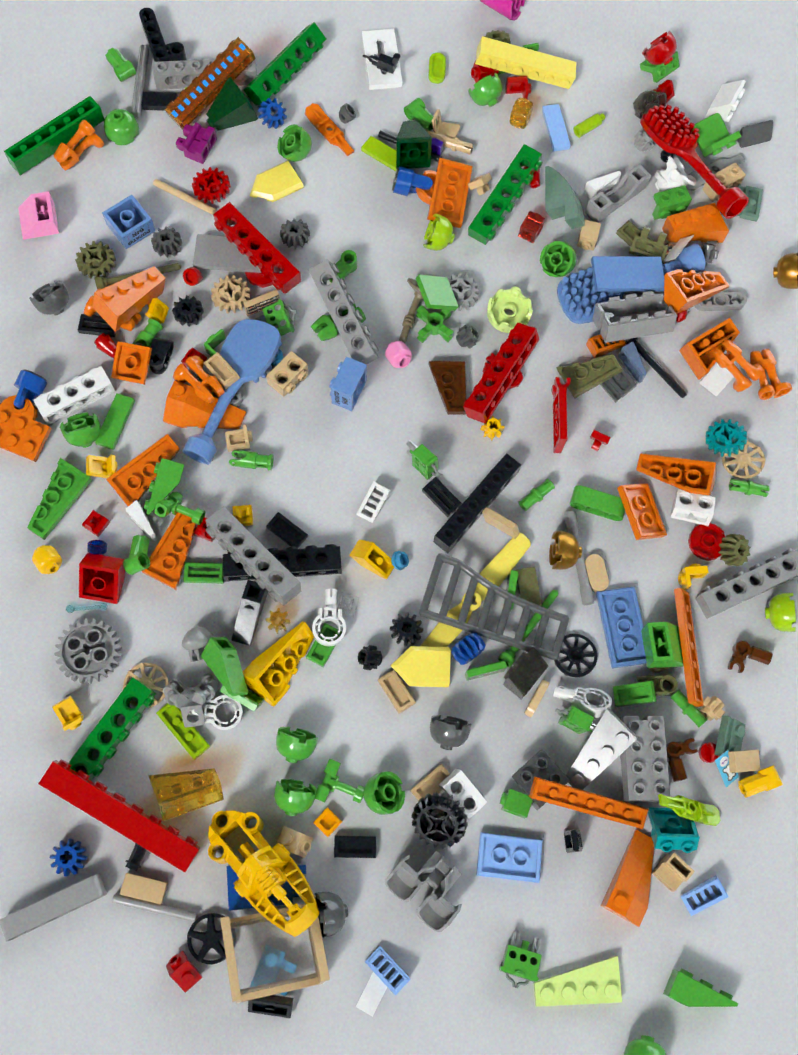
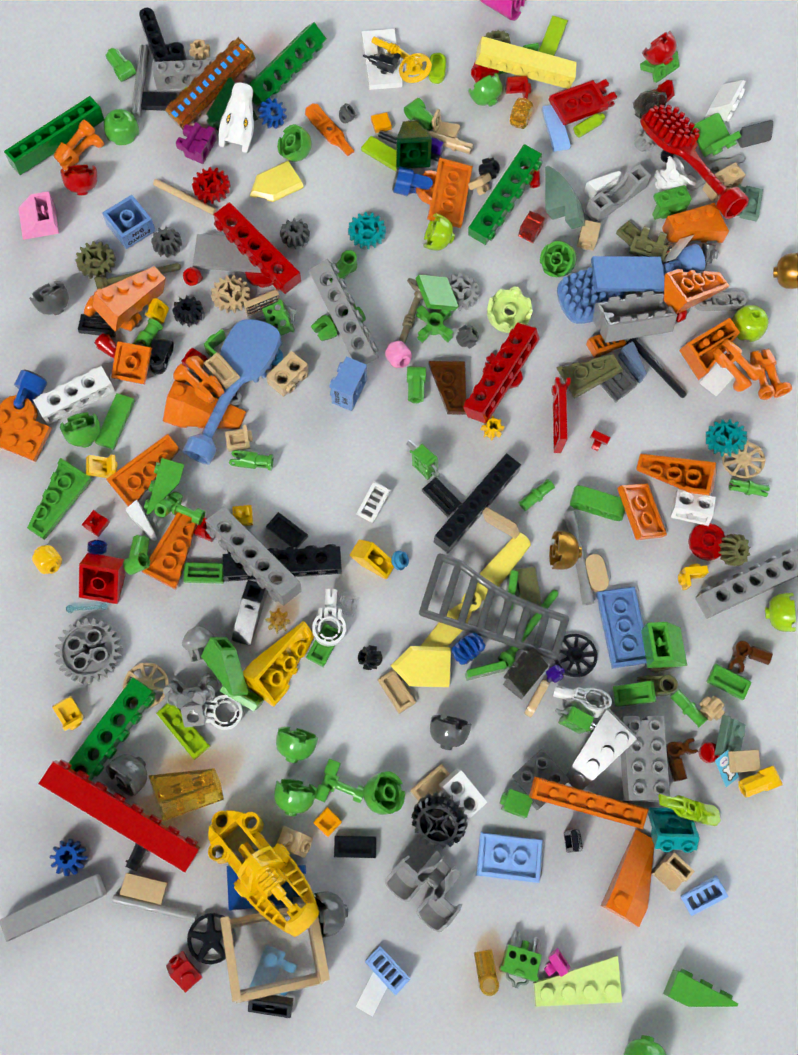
black gear [390,612,423,646] -> none
orange tile [674,588,704,707] -> none
none -> red cylinder [60,164,97,196]
none -> dark grey cylinder [105,755,147,796]
none -> tan gear [189,39,210,60]
none -> white animal [219,82,254,153]
none -> teal gear [348,212,386,249]
none -> yellow dish [371,36,432,83]
none -> light orange tile [371,112,392,133]
none -> bright green piece [407,366,426,403]
none -> clear yellow piece [473,949,499,996]
none -> black gear [478,158,500,179]
none -> lime tile [538,15,568,56]
none -> dark pink tile [544,948,570,977]
none -> dark purple plate [545,665,565,683]
none -> red tile [548,79,617,125]
none -> bright green tile [706,664,752,700]
none -> lime cylinder [732,305,769,342]

